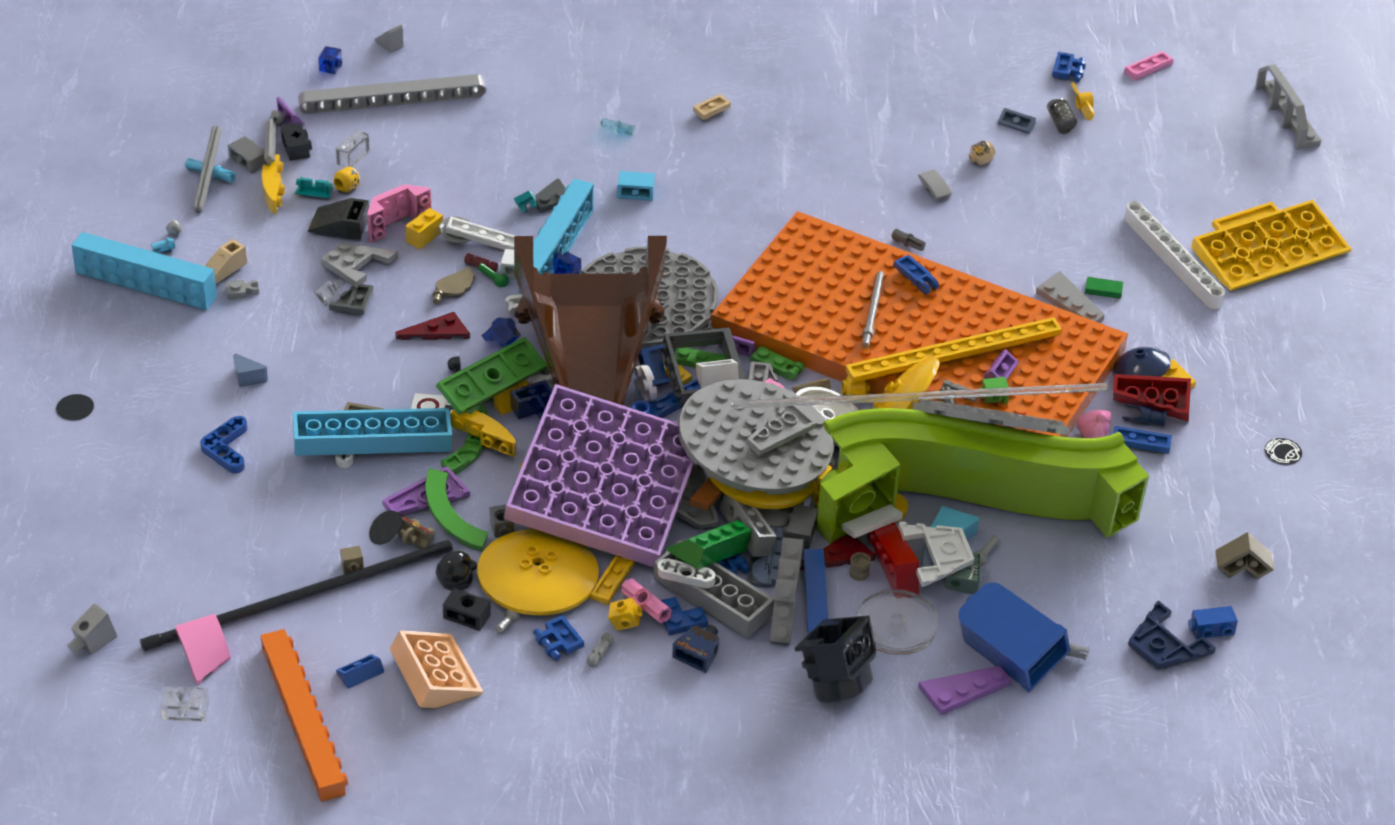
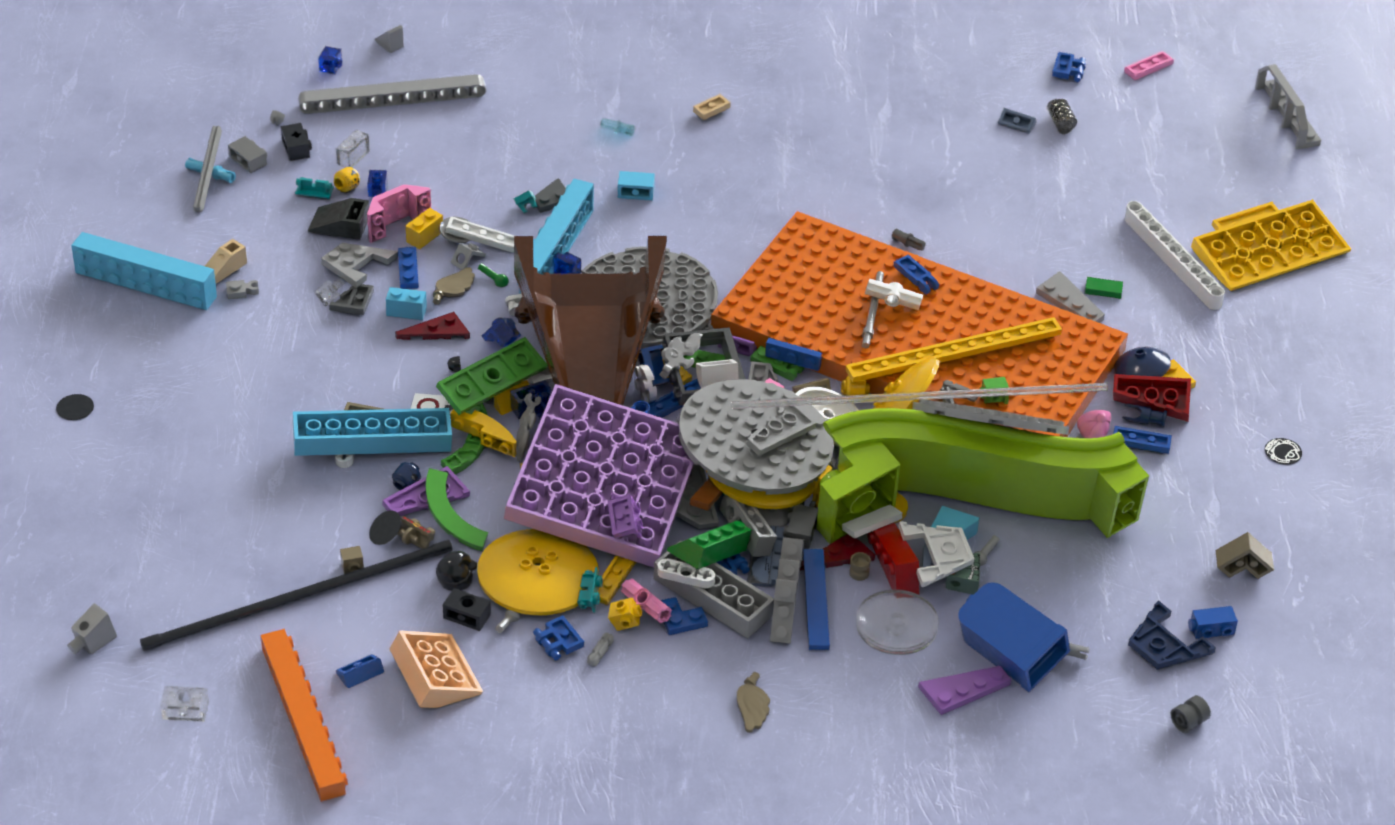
medium azure pin [151,237,176,253] -> none
light grey hinge [166,220,182,236] -> none
bright pink slope [175,614,231,685] -> none
blue beam [200,416,248,473] -> none
sand blue slope [233,353,268,387] -> none
yellow slope [262,154,285,214] -> none
light grey axle [264,119,276,164] -> none
medium lavender slope [277,97,305,126] -> none
dark red axle [464,253,498,273] -> none
dark grey brick [489,504,514,538] -> none
white brick [501,249,516,279] -> none
dark blue torso [672,625,719,673] -> none
black brick [795,615,876,703] -> none
light grey slope [918,170,952,201] -> none
tan head [968,140,996,166] -> none
medium lavender slope [983,349,1019,380] -> none
yellow piece [1071,82,1094,121] -> none
none -> clear blue brick [367,170,388,197]
none -> medium azure brick [386,287,427,320]
none -> dark blue head [392,462,421,490]
none -> blue plate [398,247,419,289]
none -> light grey bracket [451,243,486,270]
none -> light grey piece [516,393,541,462]
none -> teal hinge [578,567,603,613]
none -> medium lavender bracket [608,495,643,539]
none -> light grey piece [659,333,702,379]
none -> dark tan animal [736,672,770,733]
none -> blue plate [765,338,822,371]
none -> white piece [865,279,923,310]
none -> dark grey wheel [1170,695,1211,733]

